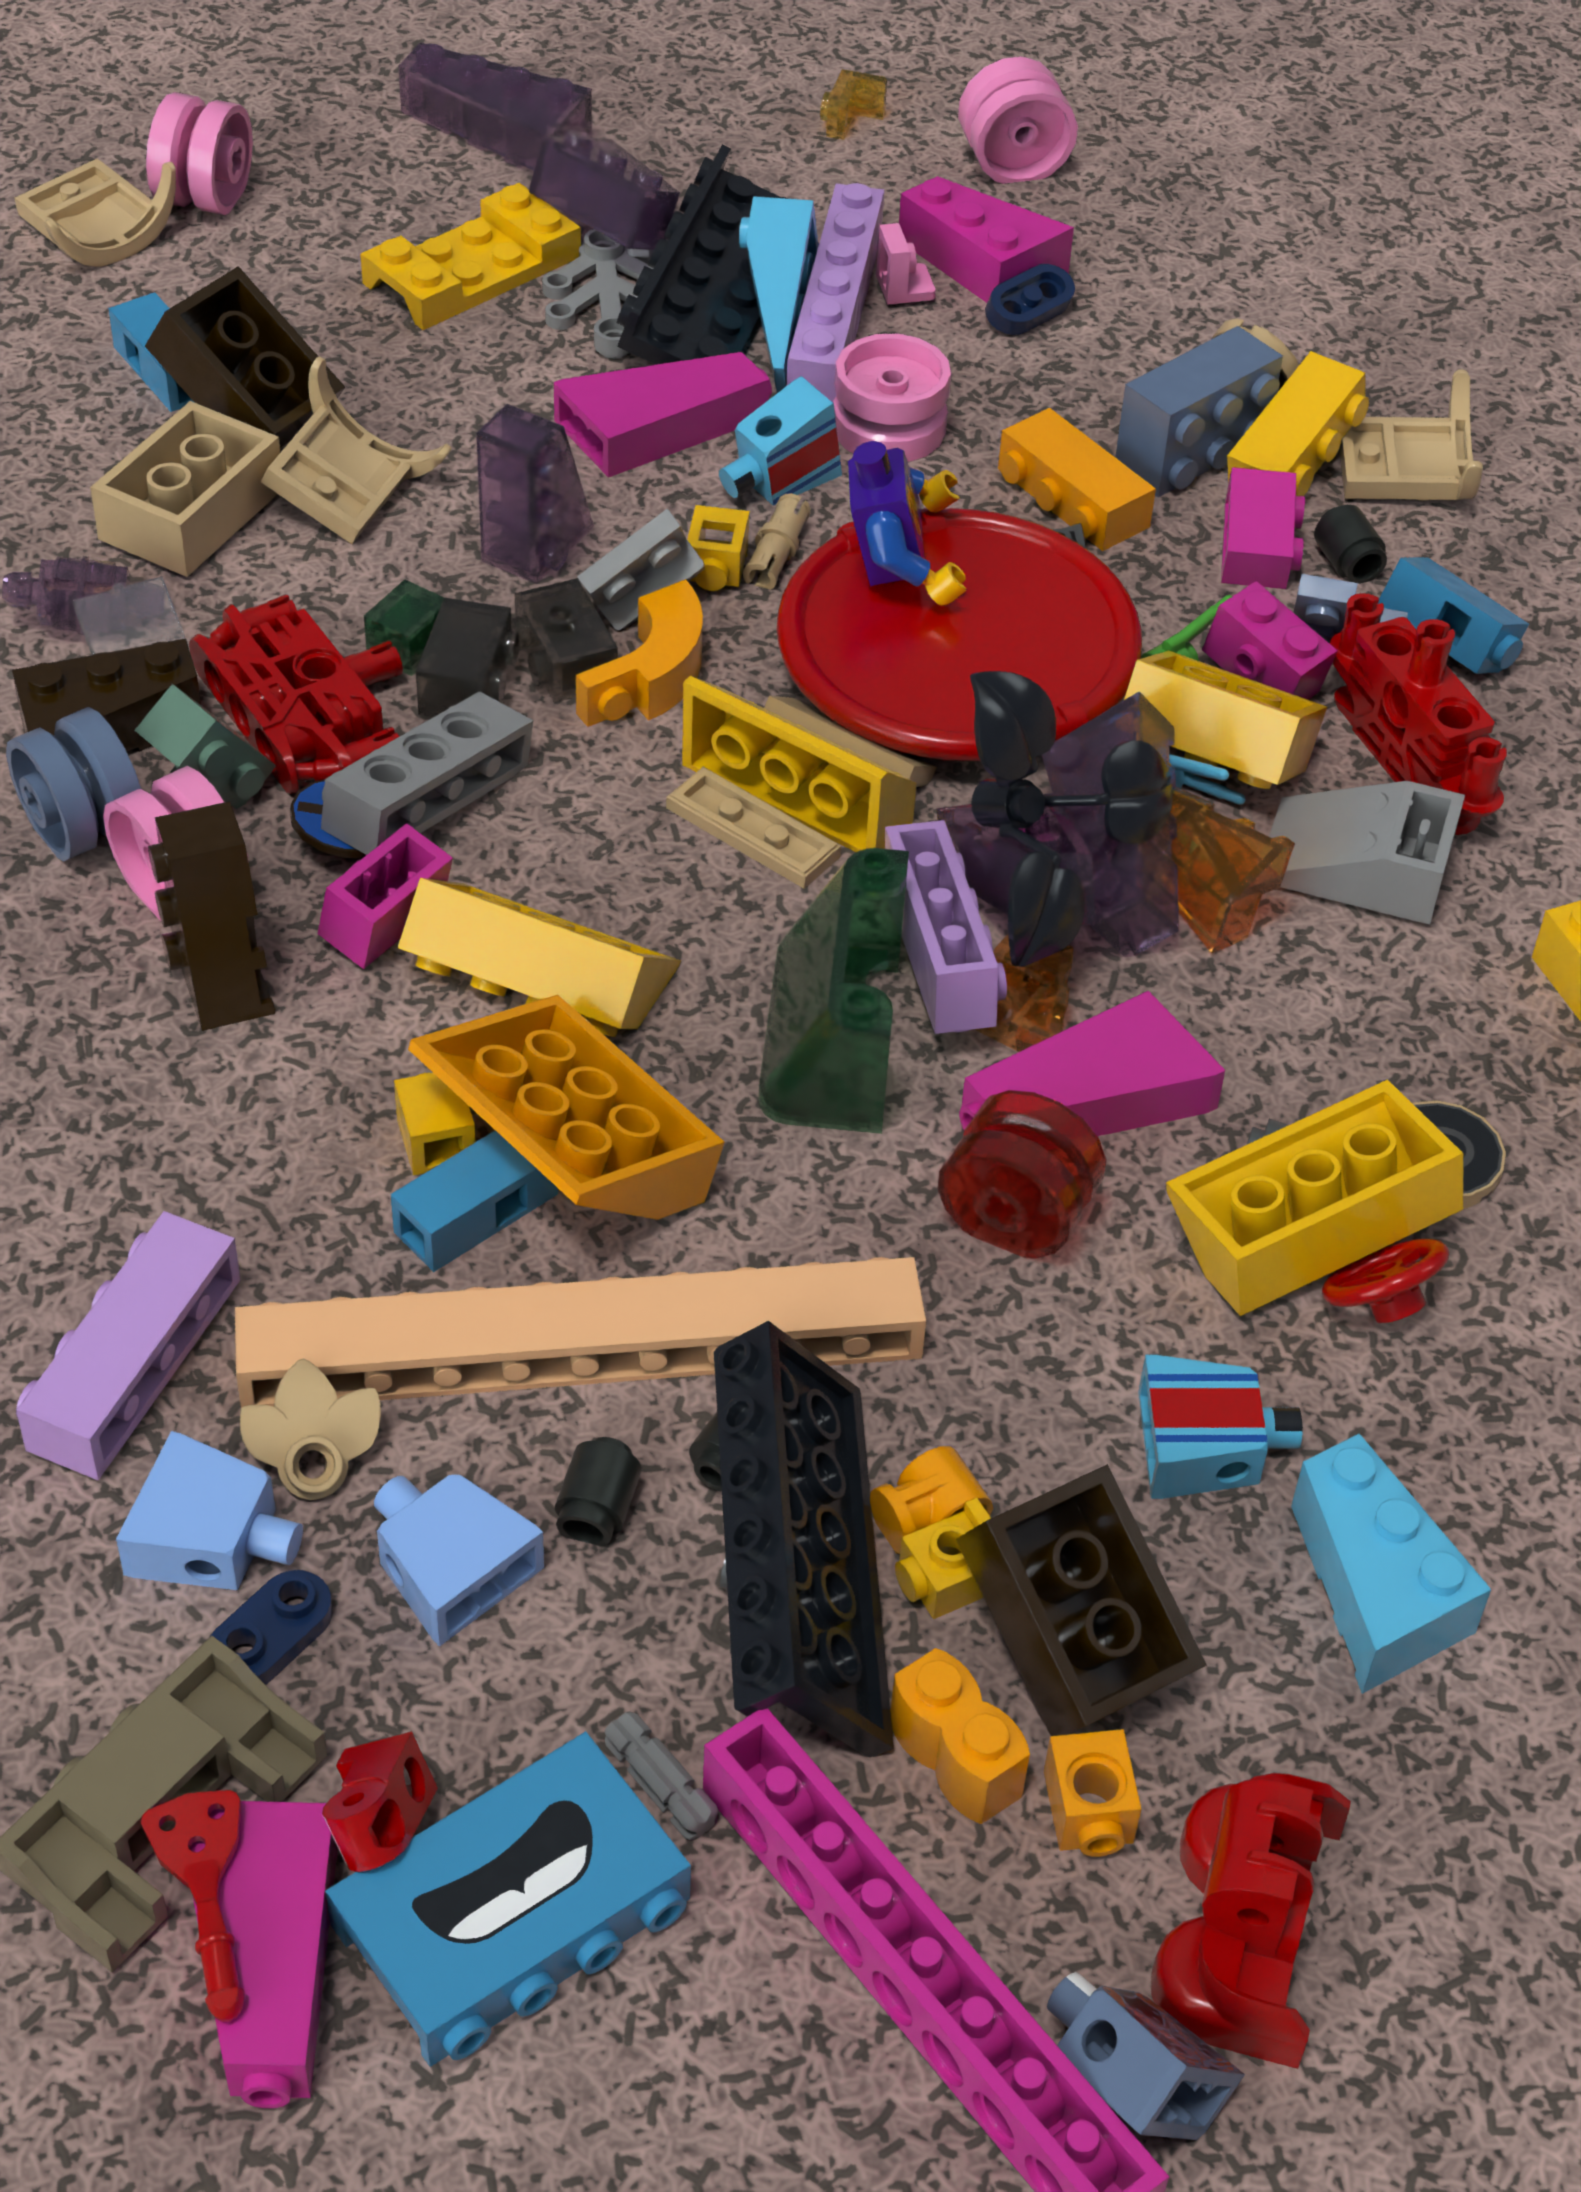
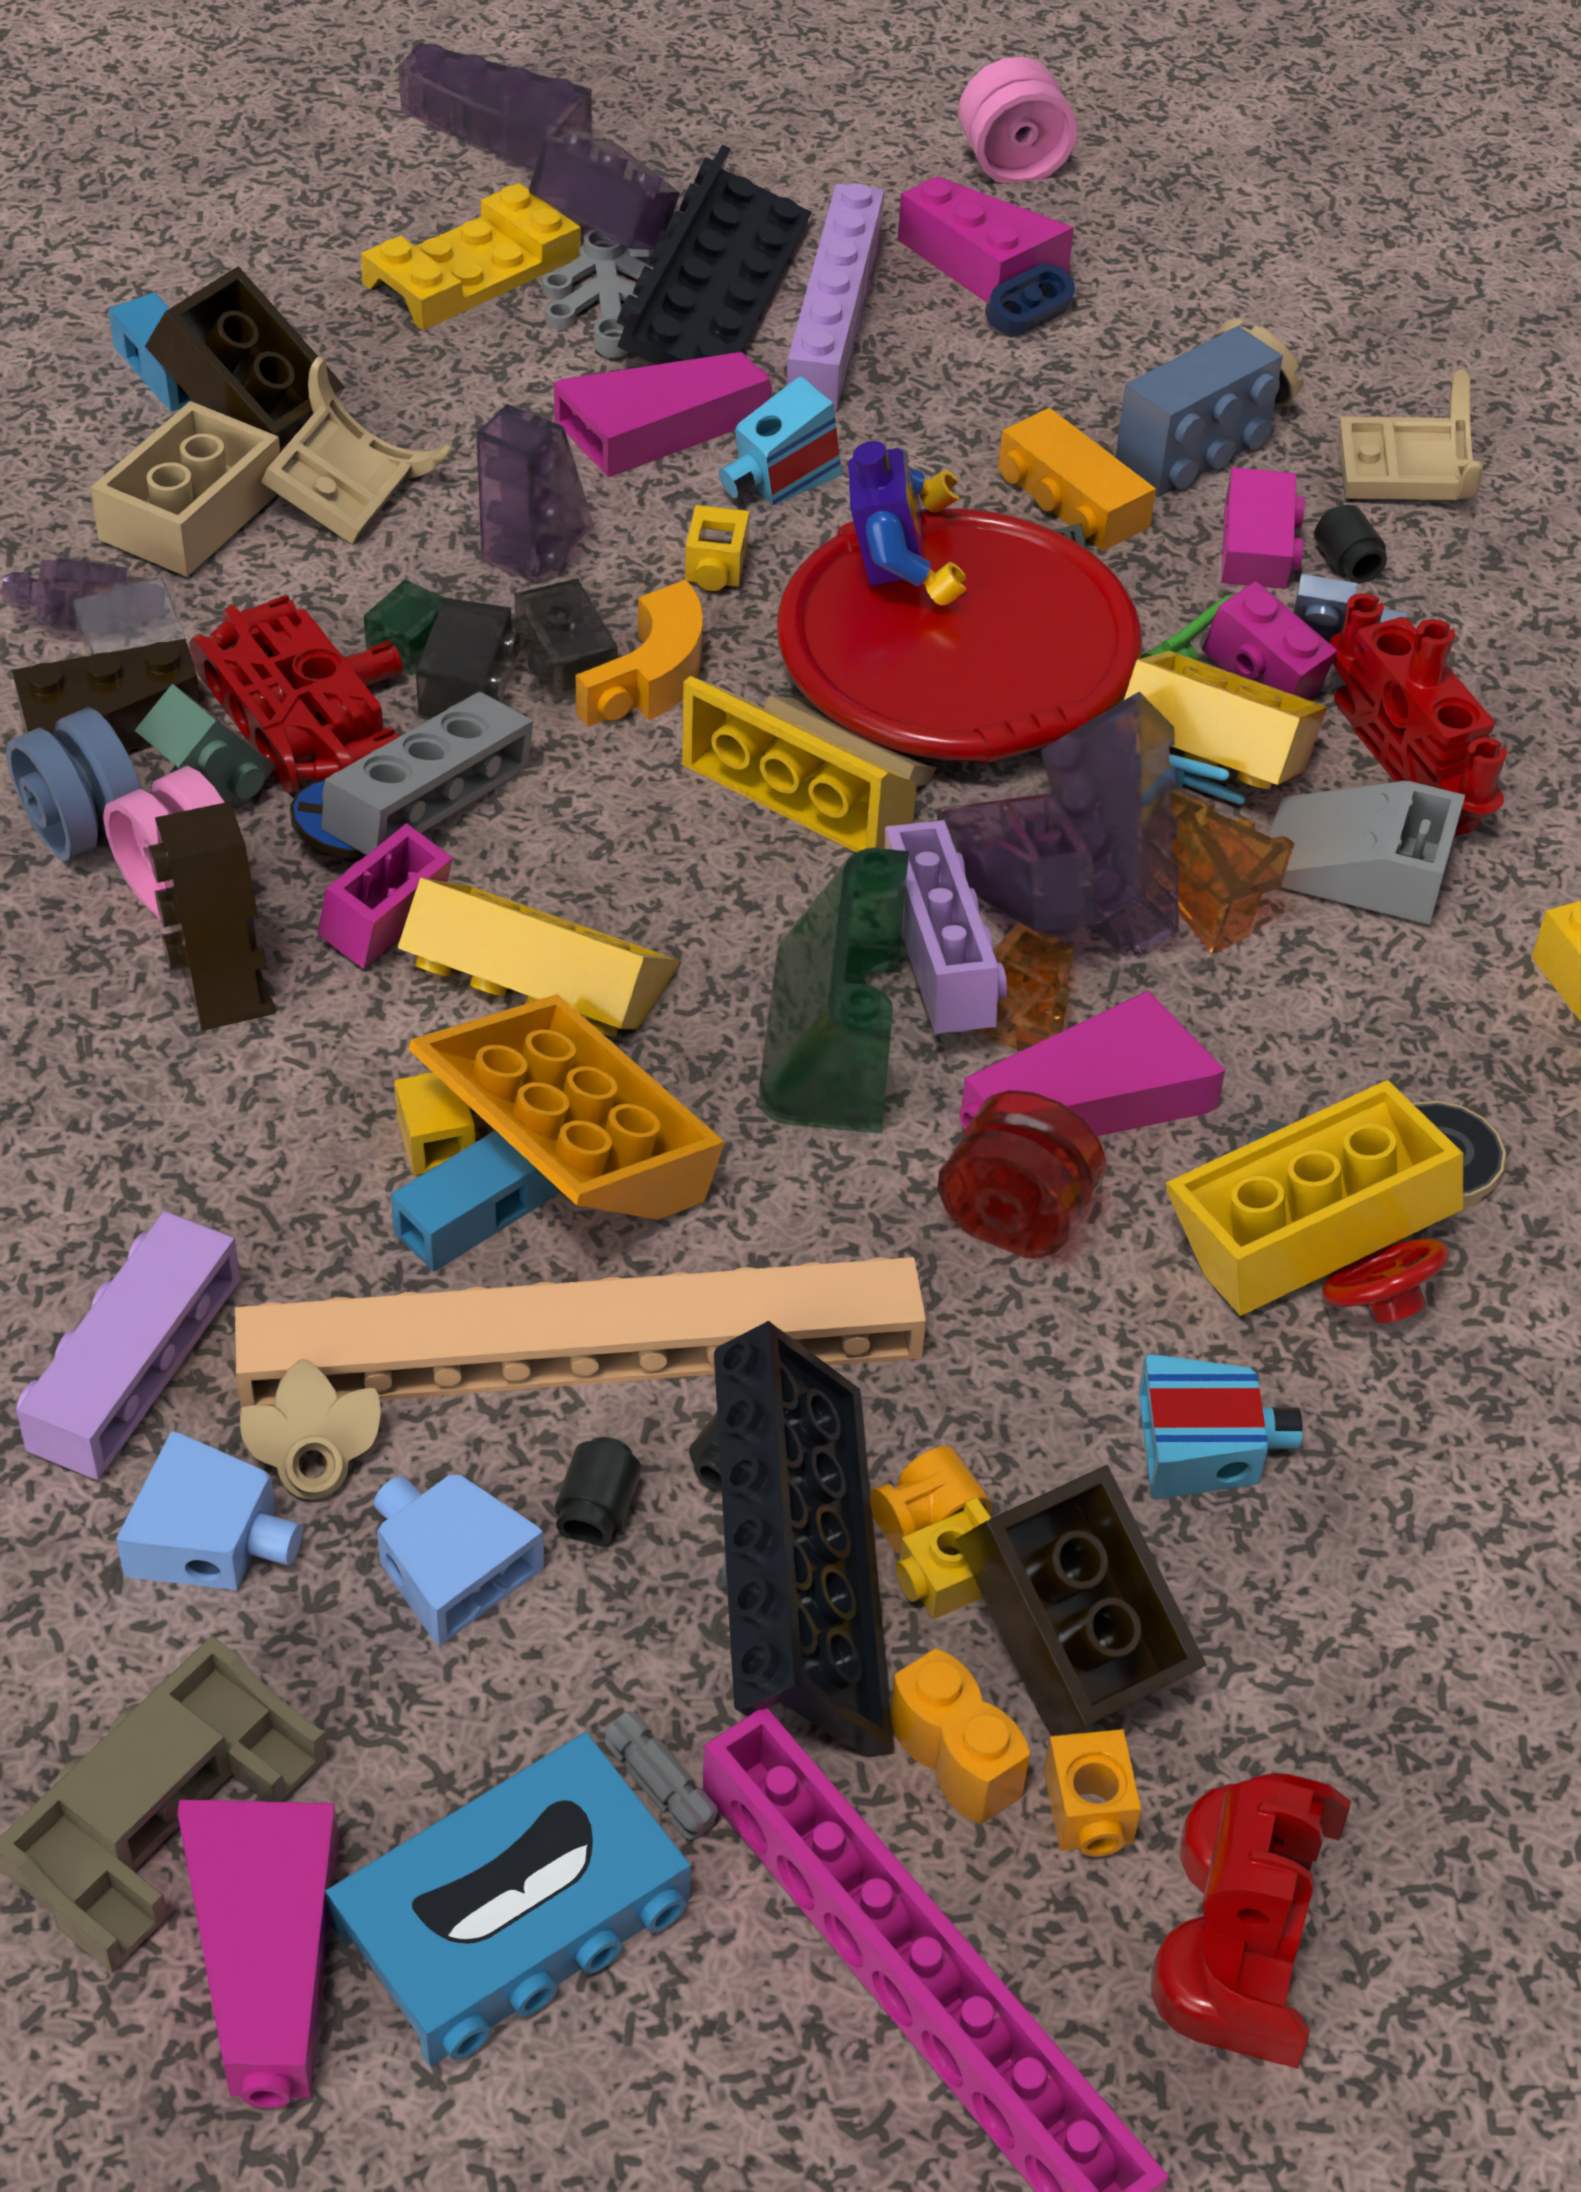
tan piece [14,158,176,267] -> none
red piece [141,1790,245,2022] -> none
bright pink wheel [146,92,253,215] -> none
dark blue plate [210,1570,333,1685] -> none
red leg [322,1731,438,1872] -> none
light grey bracket [577,509,705,631] -> none
tan tile [666,766,841,889] -> none
medium azure wedge [739,196,819,393] -> none
tan pin [743,493,811,590] -> none
clear yellow bracket [820,69,887,140] -> none
bright pink wheel [833,334,951,462] -> none
bright pink bracket [876,223,936,305] -> none
black plant [970,671,1173,967] -> none
sand blue torso [1047,1972,1245,2140] -> none
yellow brick [1227,351,1369,496] -> none
medium azure wedge [1291,1433,1491,1694] -> none
dark azure brick [1379,557,1529,674] -> none

